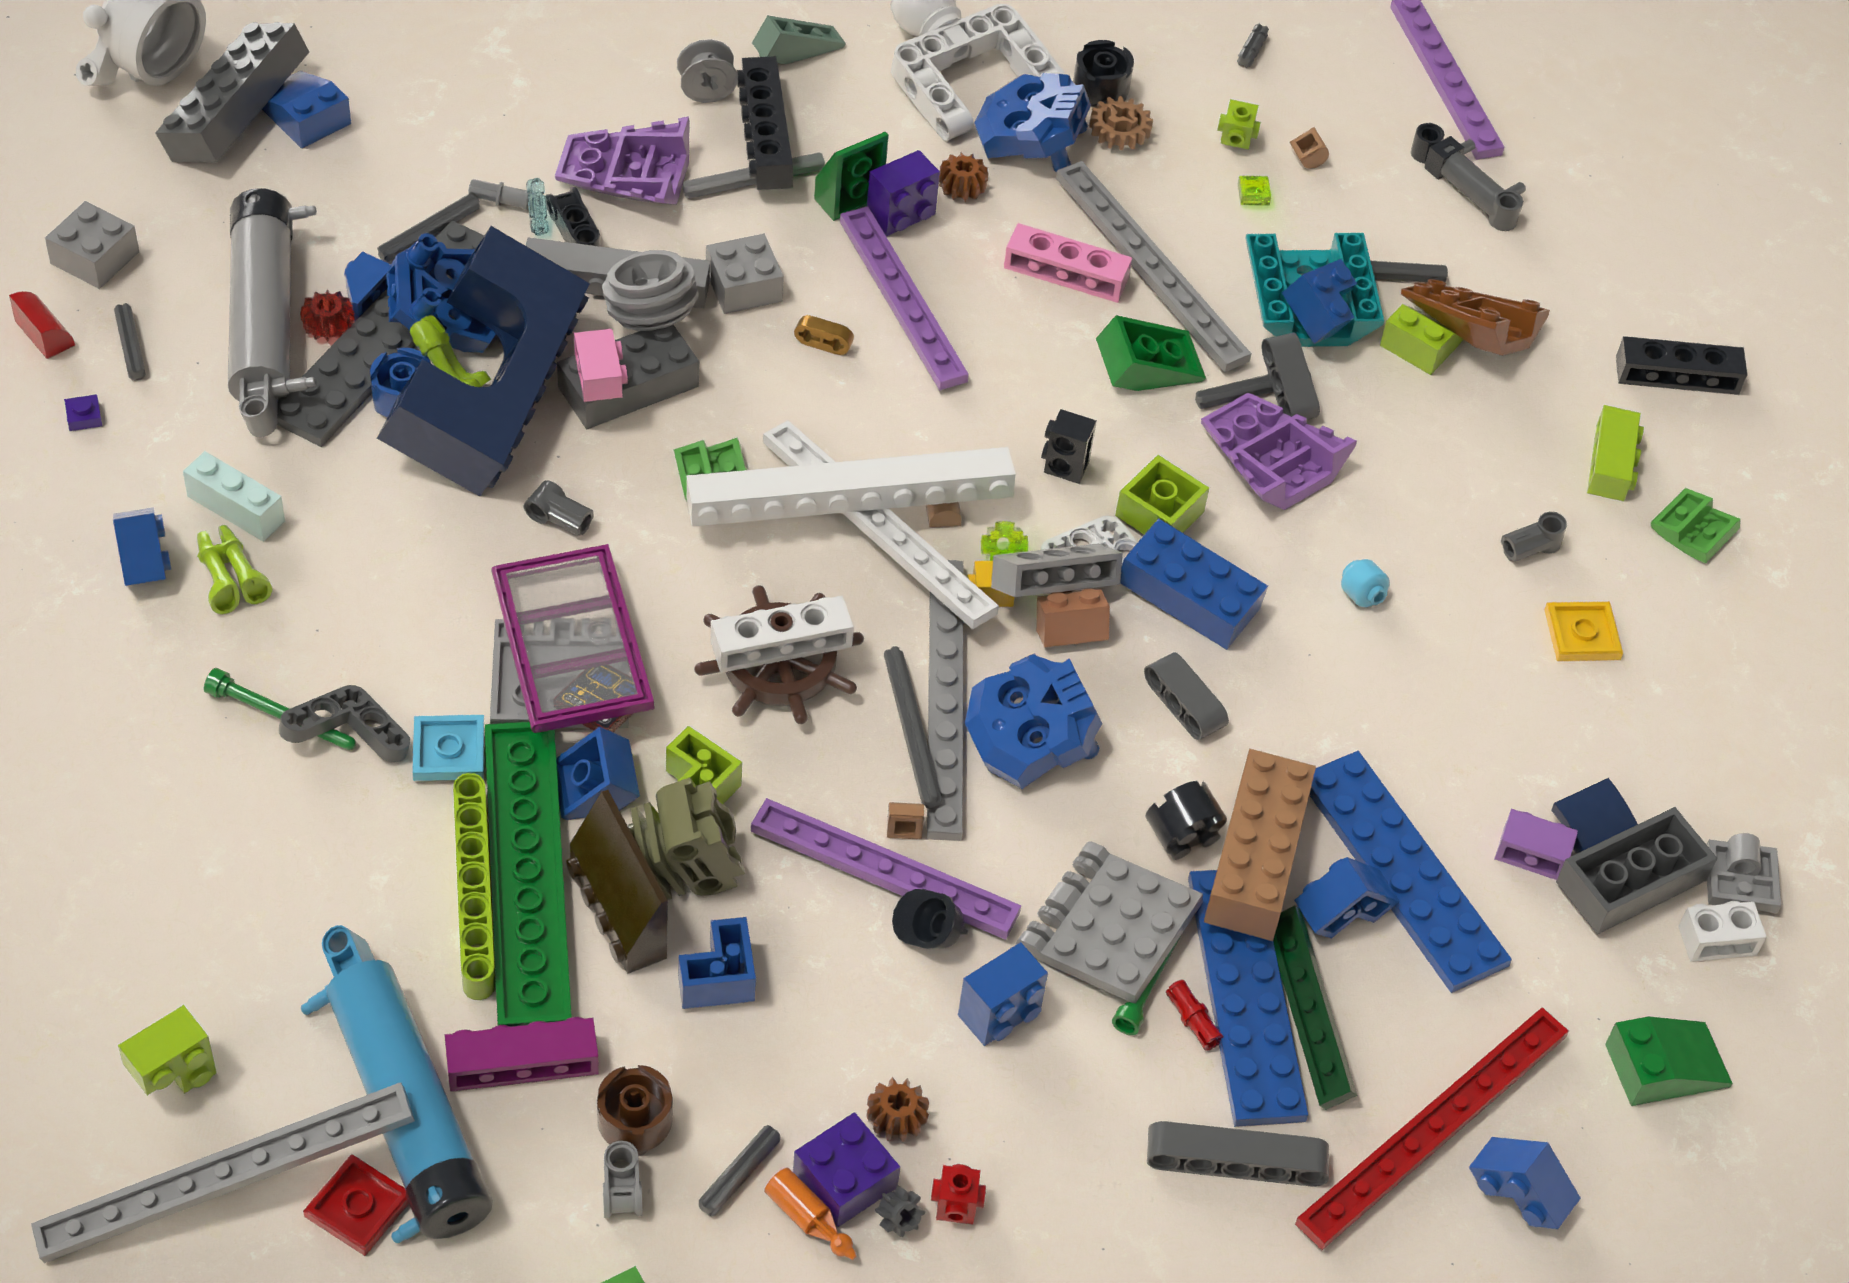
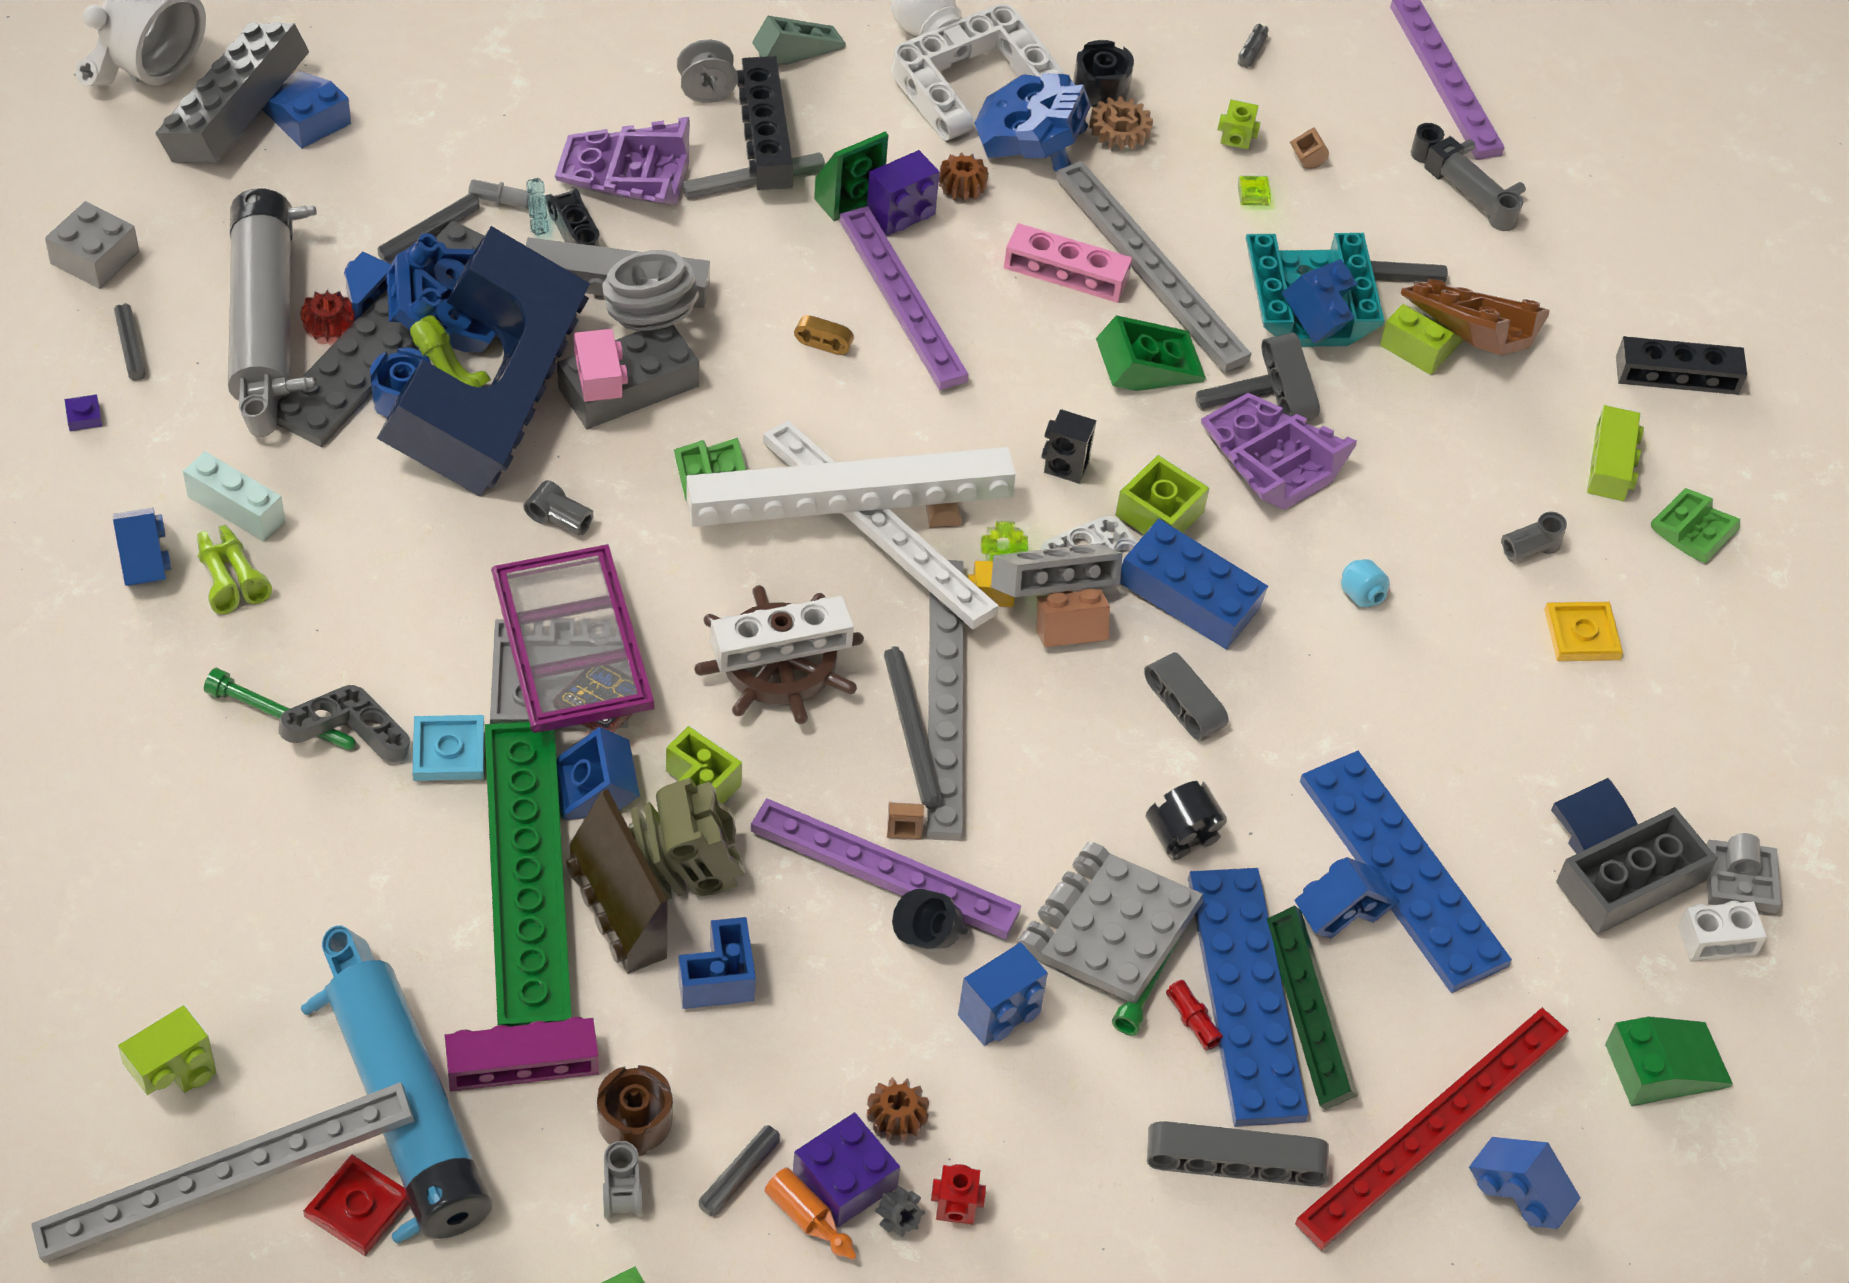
red brick [9,291,75,359] -> none
lime beam [453,773,496,1000] -> none
light grey brick [706,233,784,314] -> none
blue brick [965,653,1102,789] -> none
medium nougat brick [1204,748,1316,941] -> none
medium lavender brick [1494,808,1578,880] -> none

